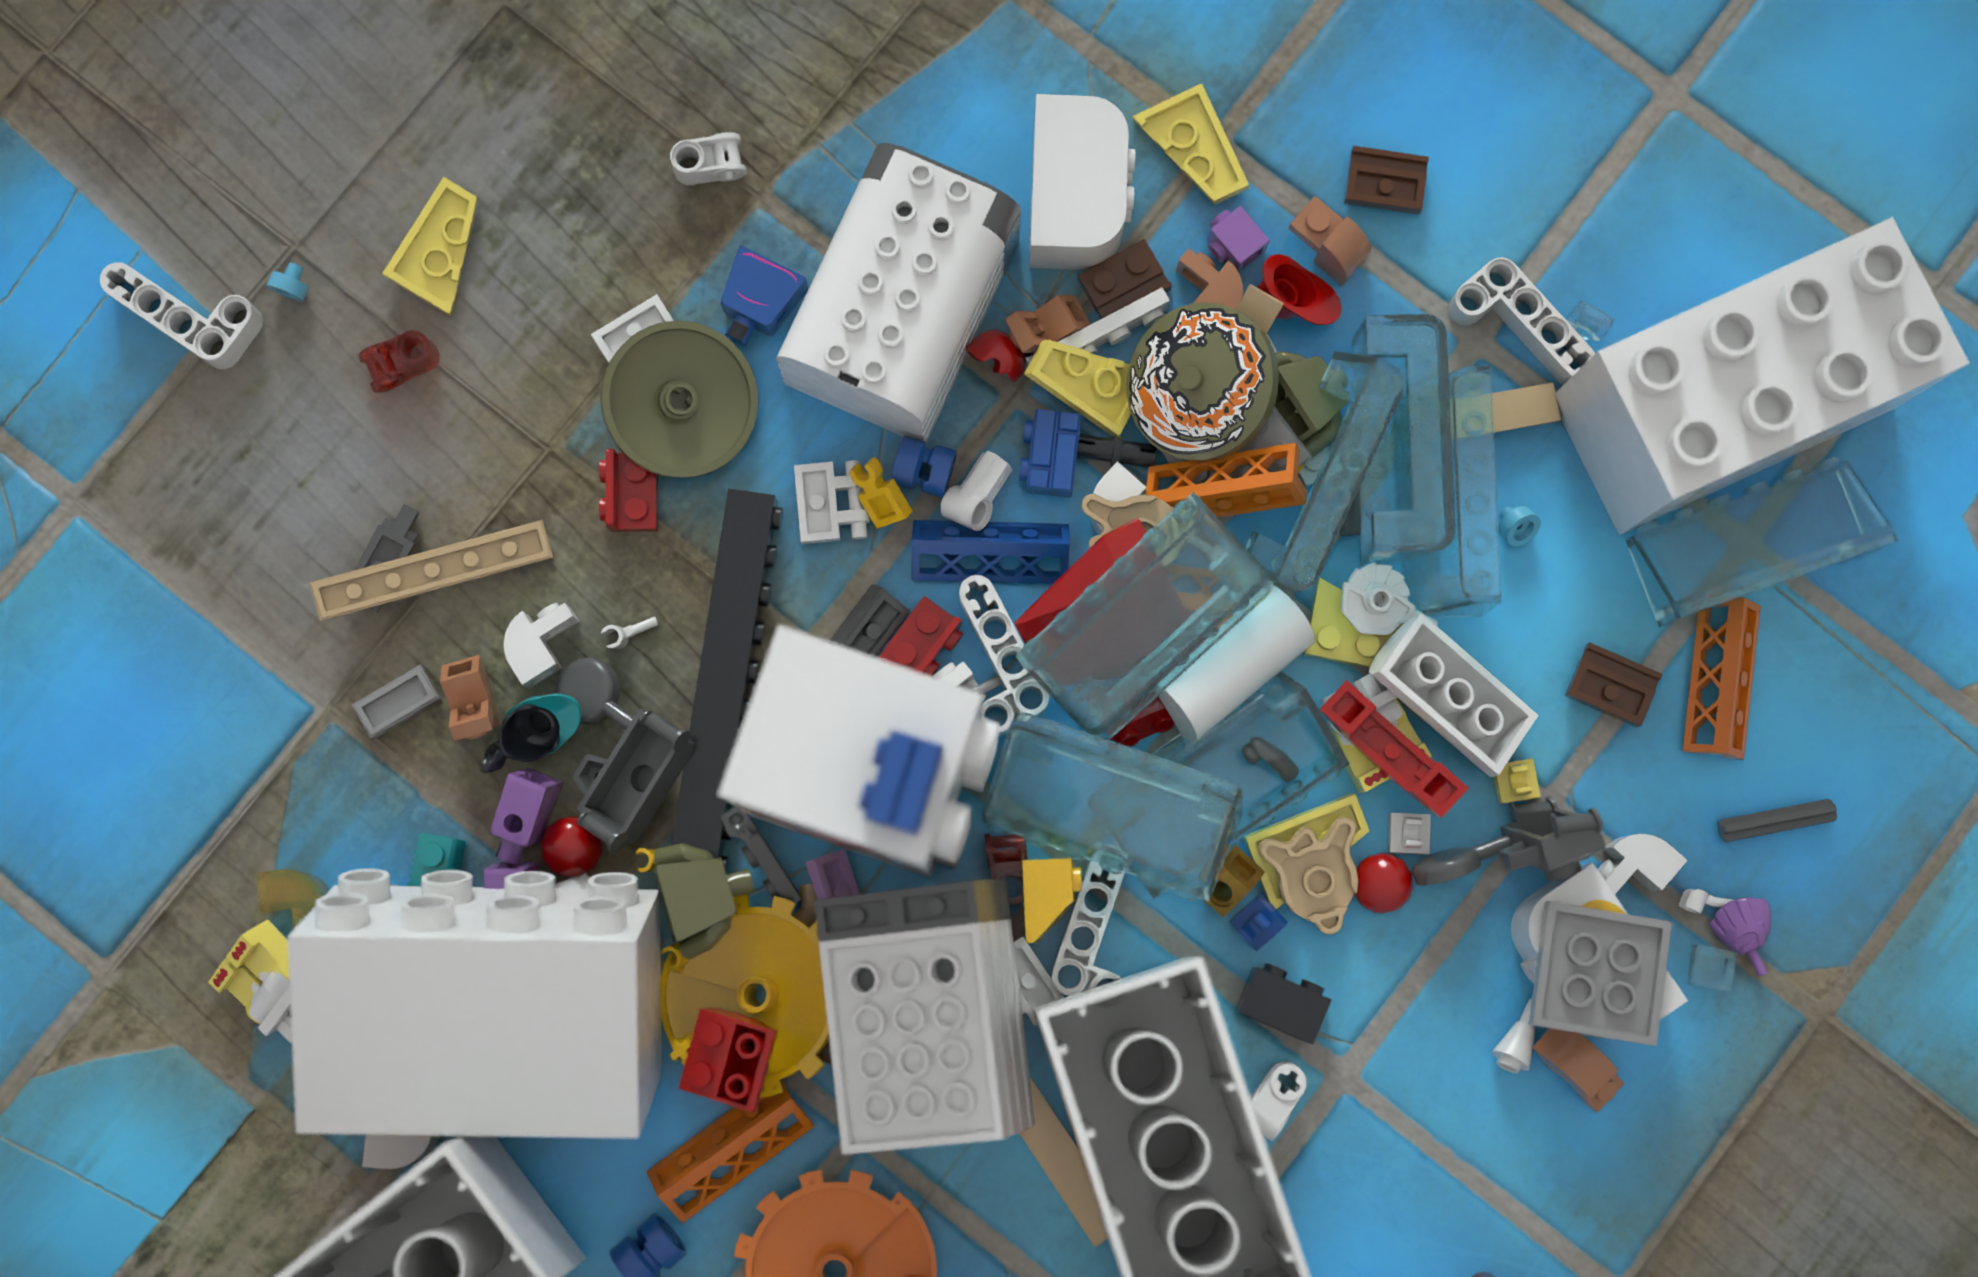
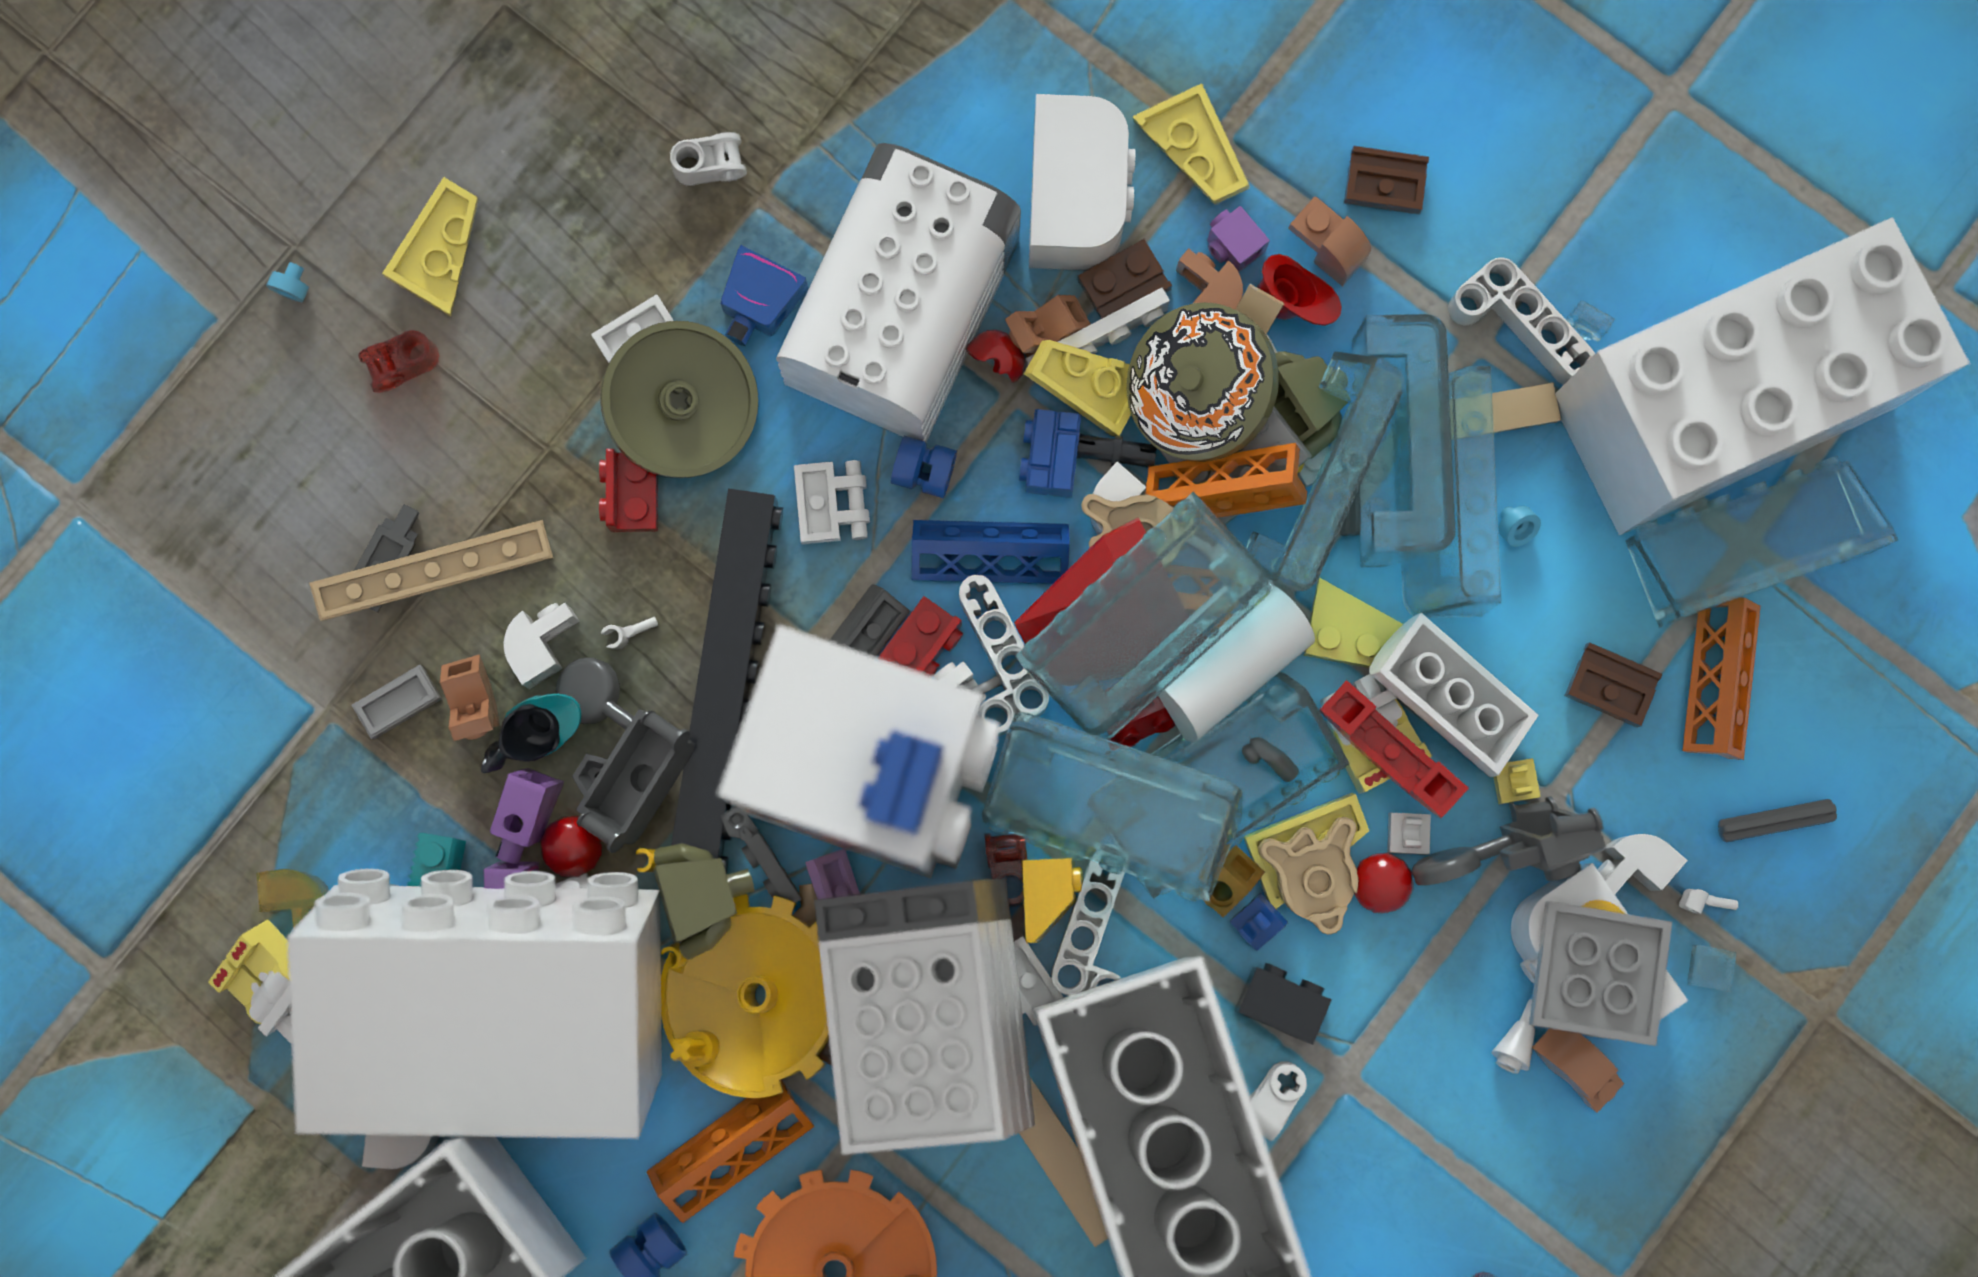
white beam [100,262,263,369] -> none
red slope [678,1007,778,1113] -> none
yellow plate [849,457,913,529] -> none
white piece [941,451,1013,531] -> none
white piece [1340,562,1438,635] -> none
medium lavender piece [1710,897,1771,977] -> none

